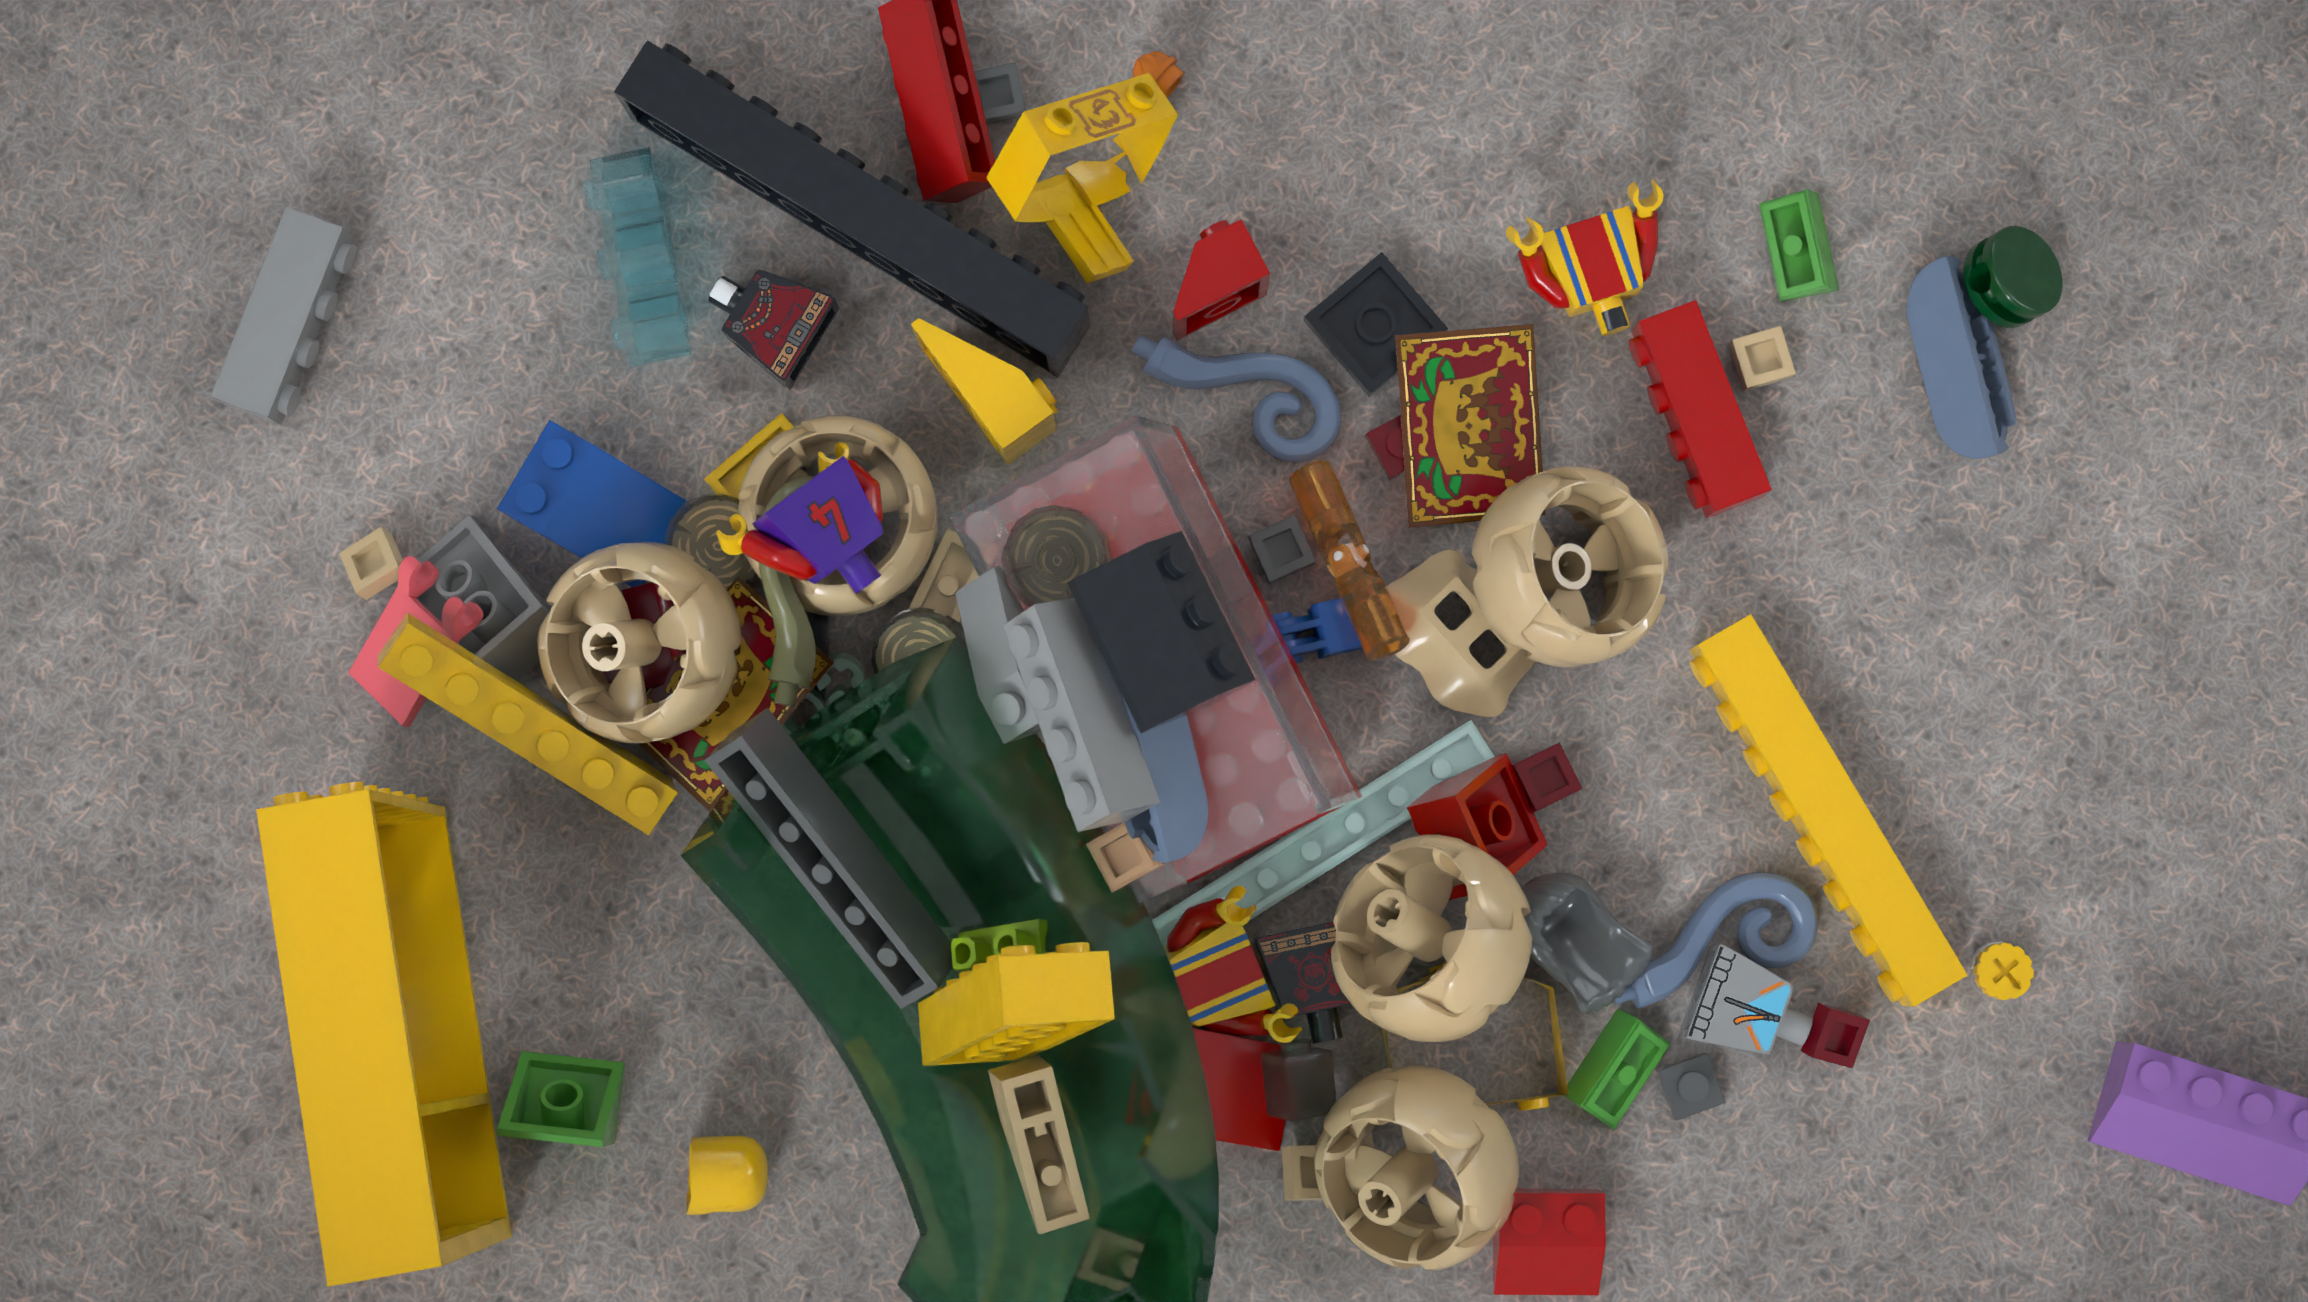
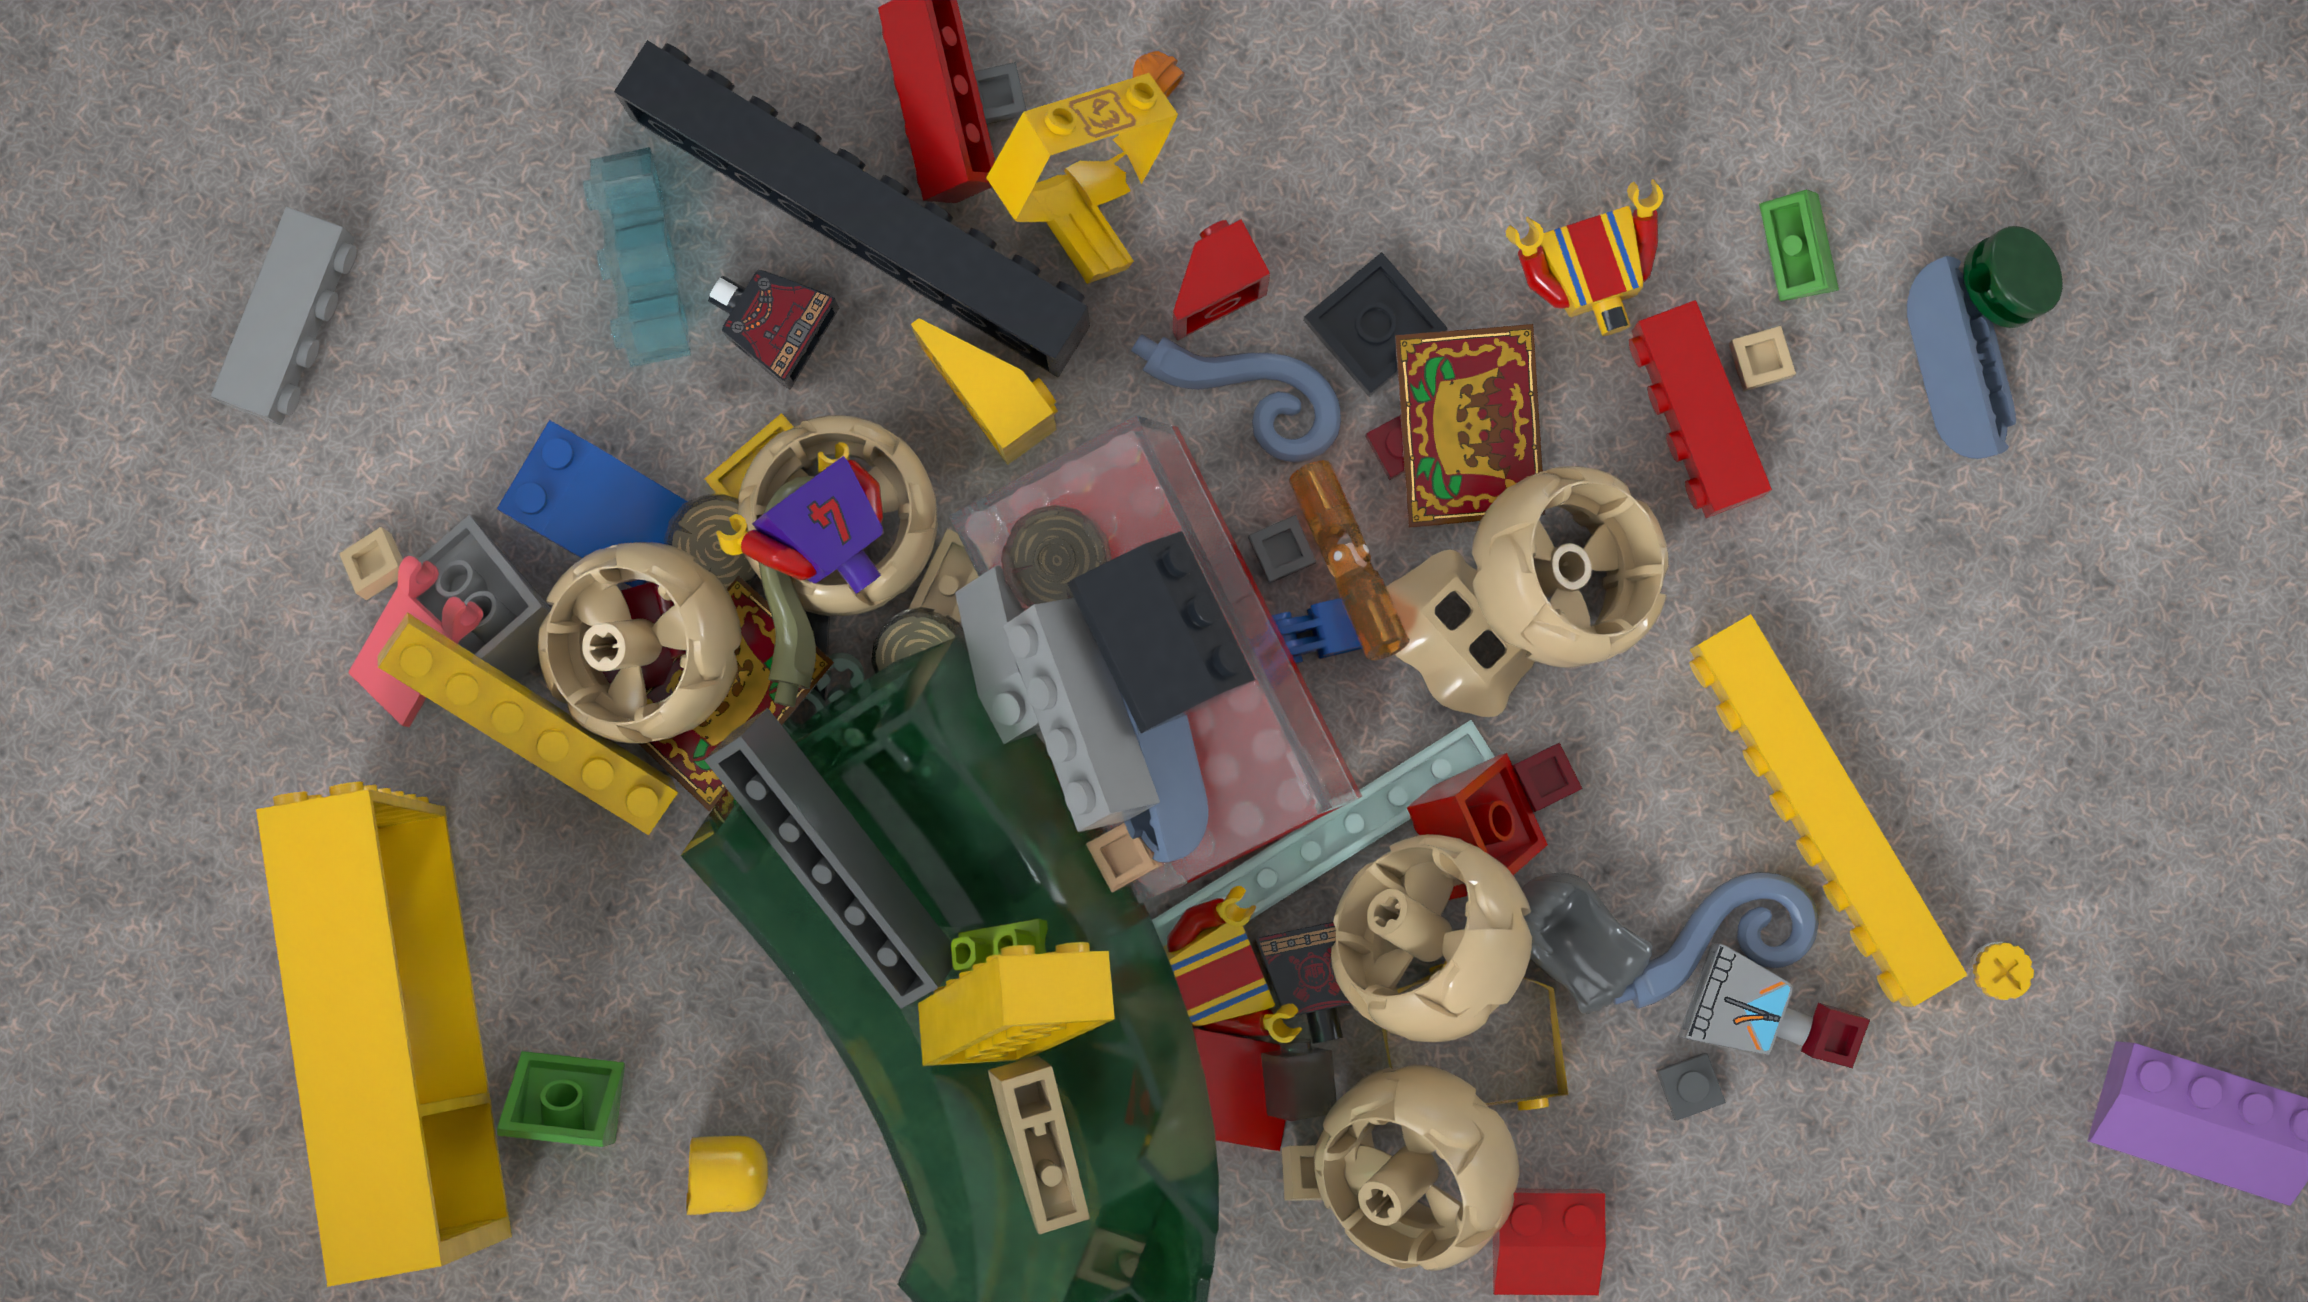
bright green slope [1563,1009,1671,1130] -> none

